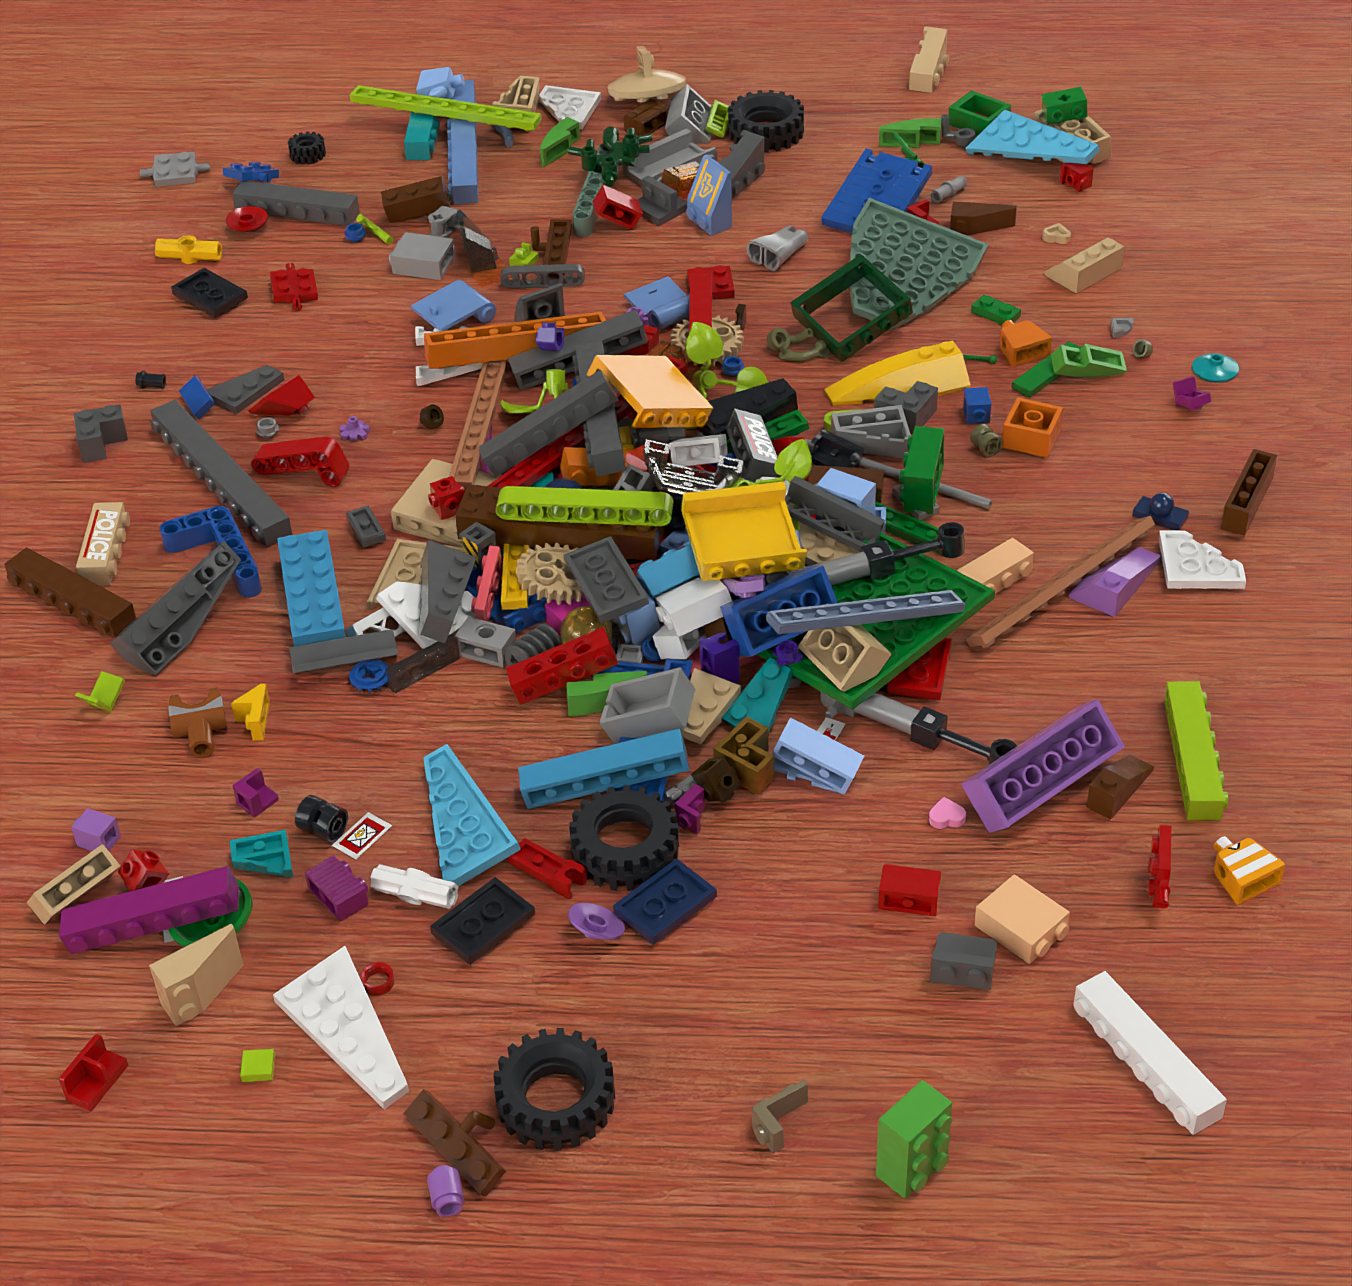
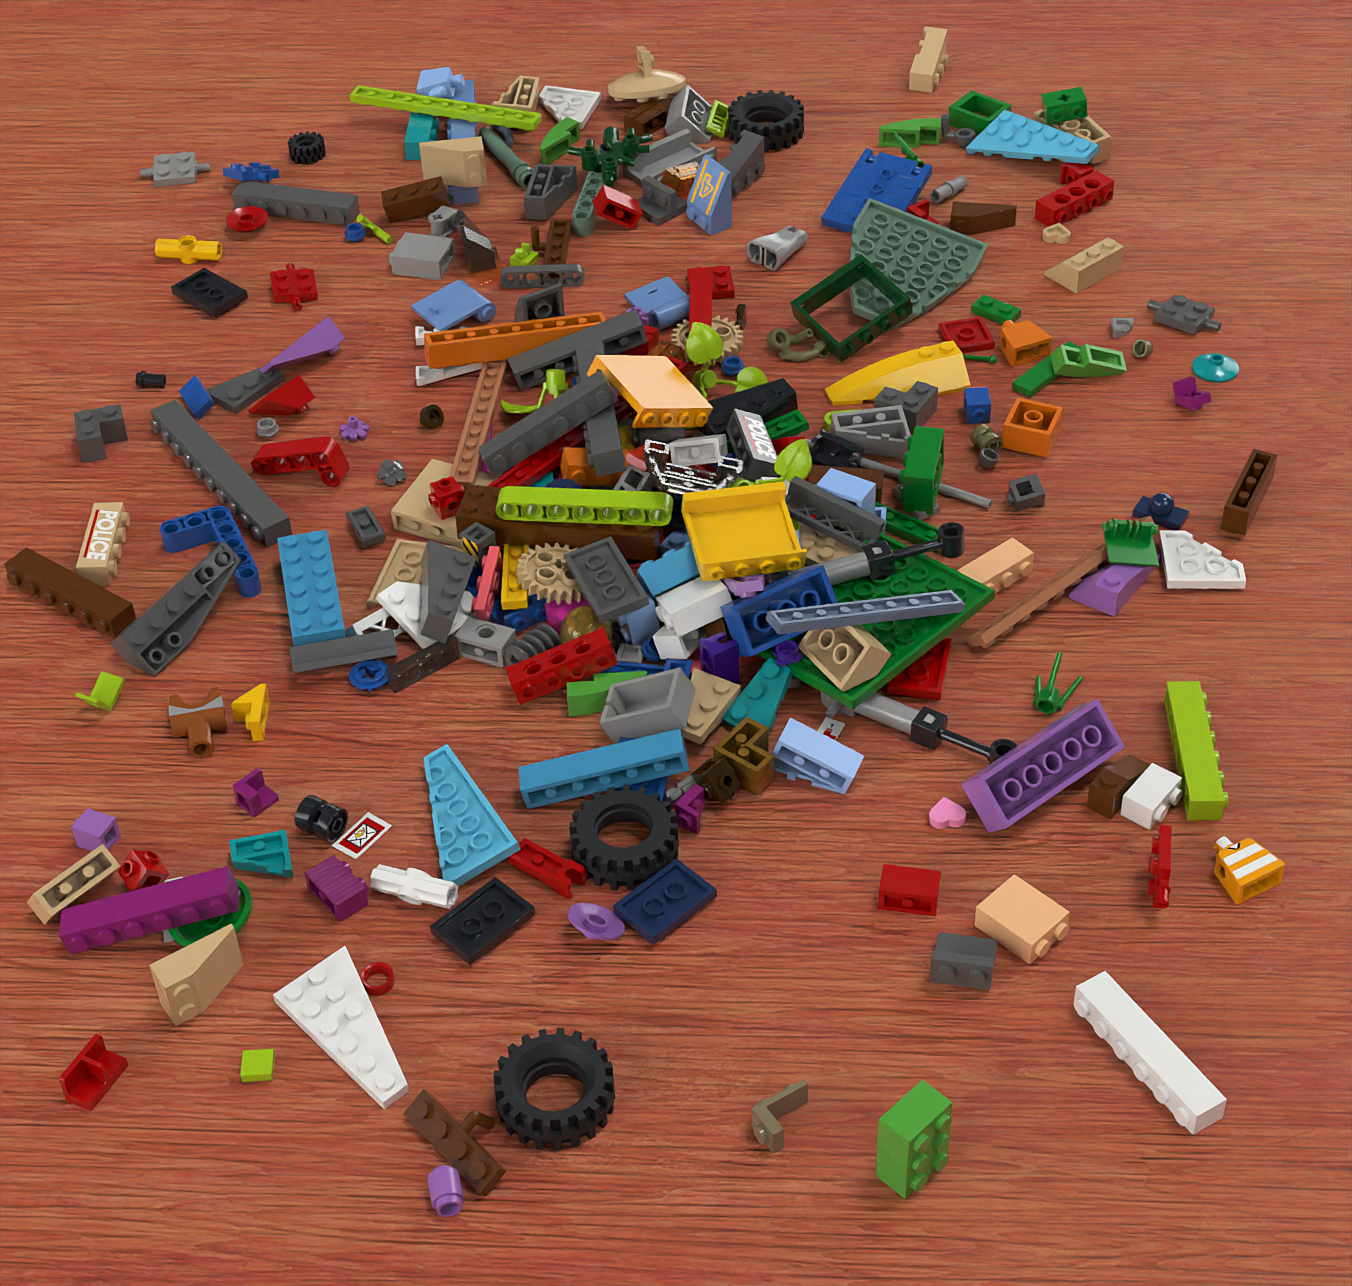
dark purple plate [536,323,564,351] -> none
none -> medium lavender wedge [260,316,345,373]
none -> dark grey plant [377,460,406,487]
none -> tan slope [419,136,487,188]
none -> sand green cylinder [479,127,533,188]
none -> dark grey wedge [524,164,577,221]
none -> red tile [938,316,995,354]
none -> dark grey hinge [978,448,999,469]
none -> dark grey brick [1005,473,1045,512]
none -> green plant [1033,652,1083,714]
none -> red brick [1034,171,1114,227]
none -> green hinge [1102,518,1159,567]
none -> white brick [1120,763,1183,830]
none -> dark grey plate [1147,295,1222,335]

